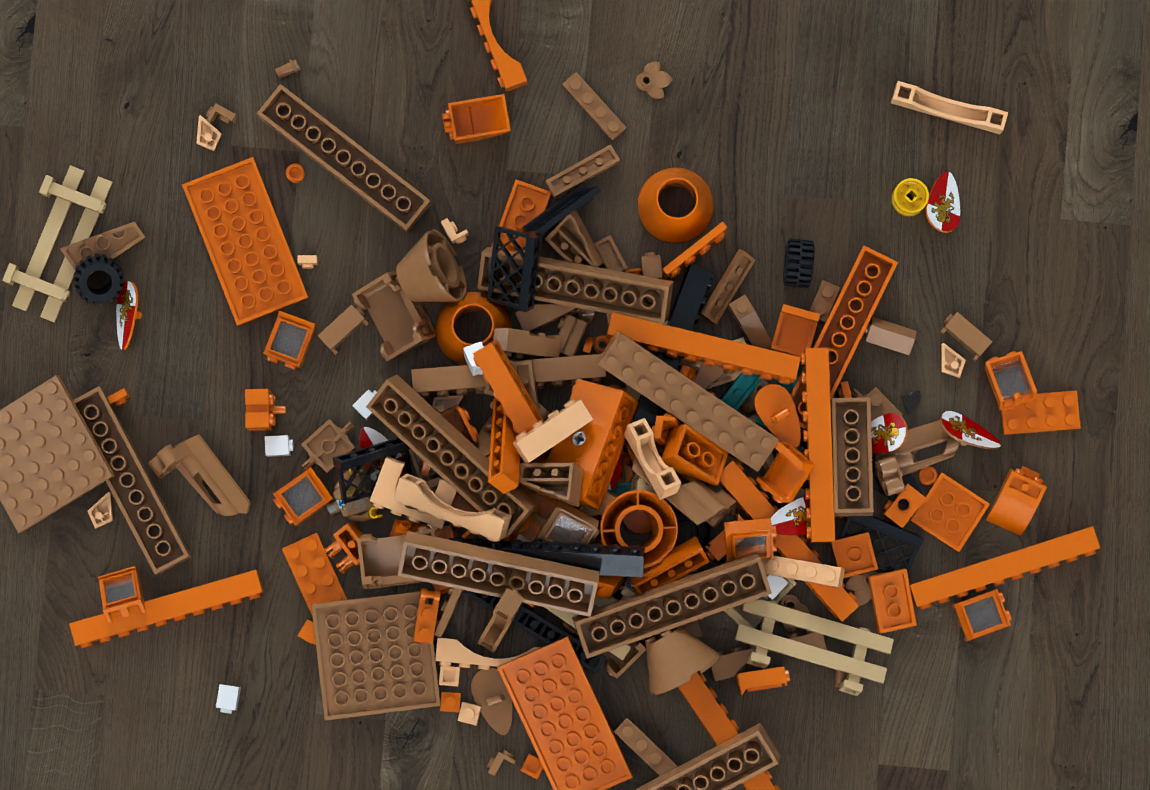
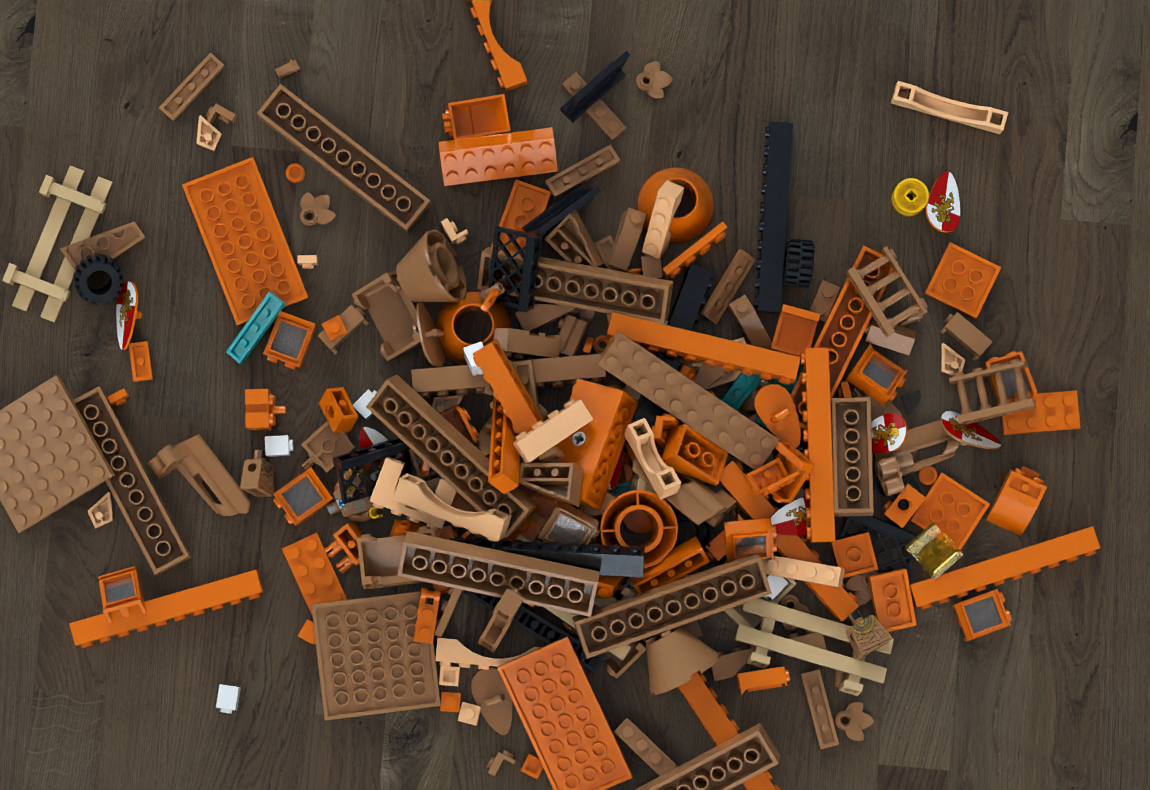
none -> orange plate [129,341,153,382]
none -> medium nougat plate [159,52,225,122]
none -> teal plate [226,292,286,364]
none -> medium nougat torso [240,450,274,497]
none -> medium nougat plate [300,192,336,226]
none -> orange brick [319,387,358,433]
none -> orange plate [322,315,348,341]
none -> medium nougat shield [416,302,445,368]
none -> orange brick [439,127,558,186]
none -> medium nougat pin [479,282,505,302]
none -> orange tile [480,288,499,312]
none -> light nougat plate [539,446,565,463]
none -> black fence [560,51,630,123]
none -> medium nougat slope [608,207,646,272]
none -> light nougat arch [642,180,684,259]
none -> orange bracket [745,458,800,496]
none -> black brick [754,122,793,314]
none -> medium nougat plate [801,669,839,749]
none -> medium nougat plate [835,702,874,741]
none -> medium nougat fence [846,246,928,338]
none -> orange window [846,343,908,405]
none -> medium nougat torso [846,610,893,660]
none -> medium nougat pin [900,311,923,327]
none -> clear yellow bracket [905,522,964,580]
none -> orange plate [924,242,1001,319]
none -> medium nougat fence [949,359,1036,425]

